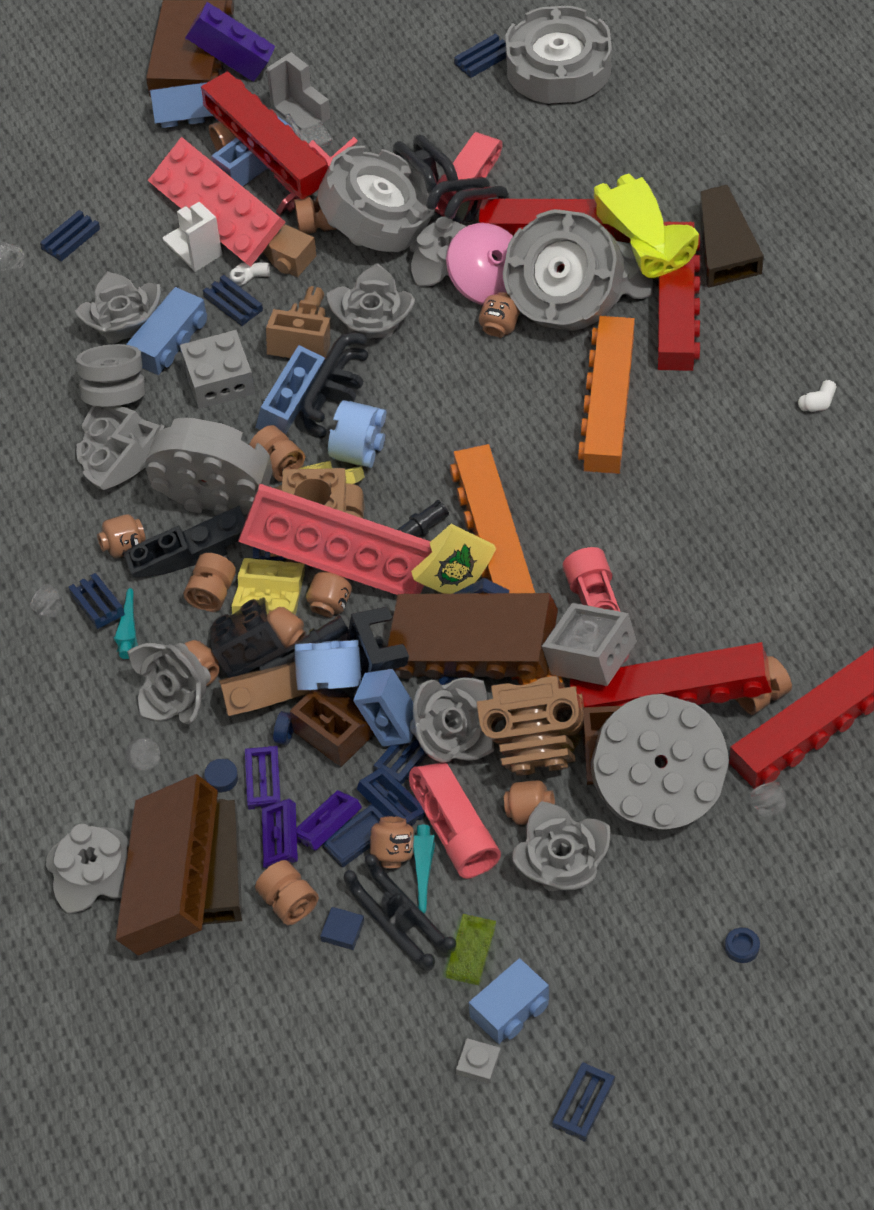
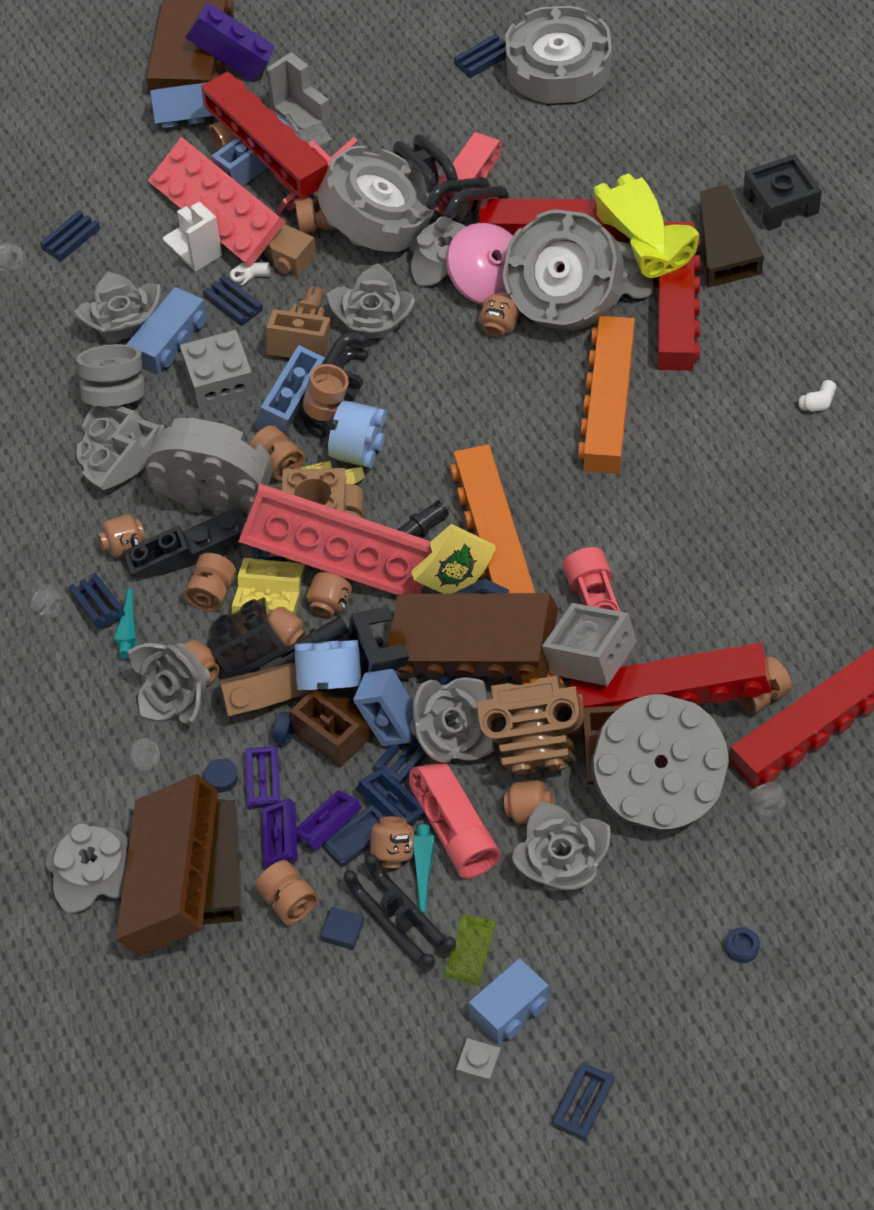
none -> nougat wheel [303,364,349,421]
none -> black panel [743,154,822,231]

